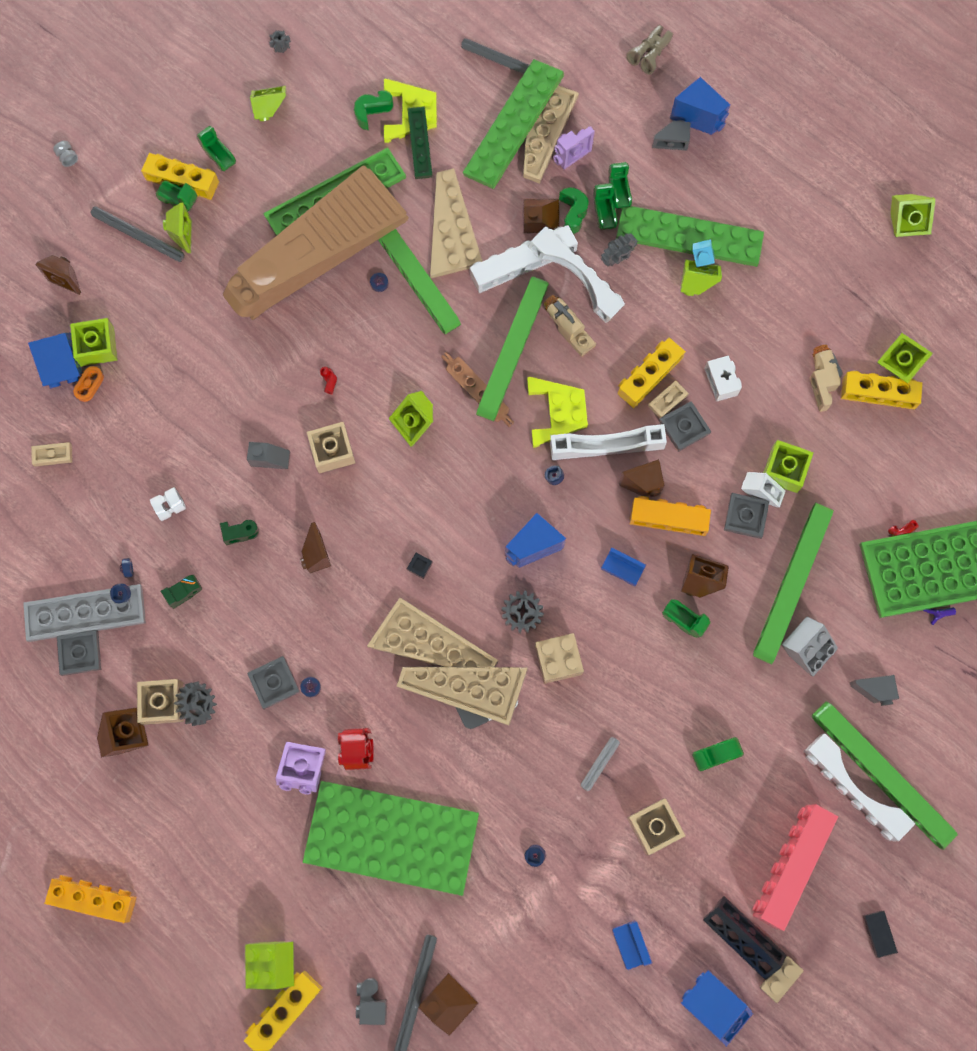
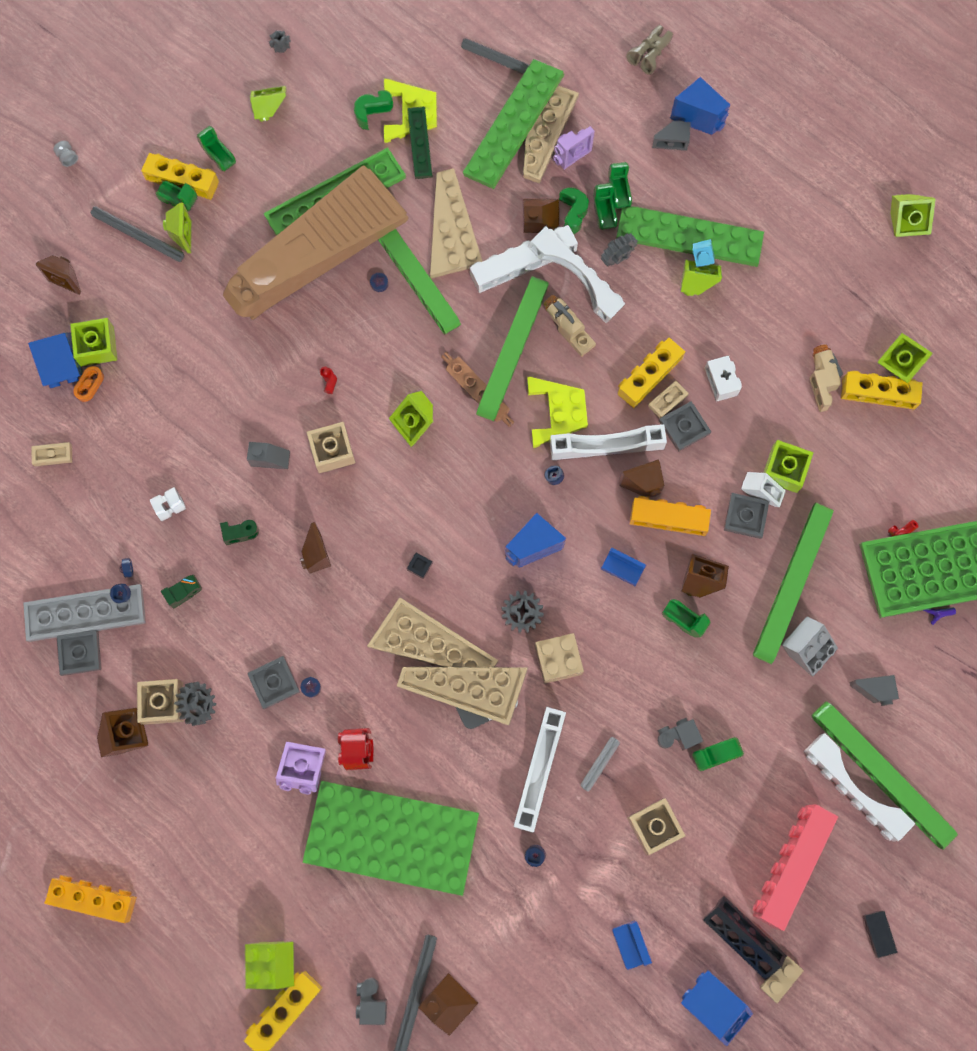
none -> white arch [513,707,566,833]
none -> dark grey brick [657,718,703,751]

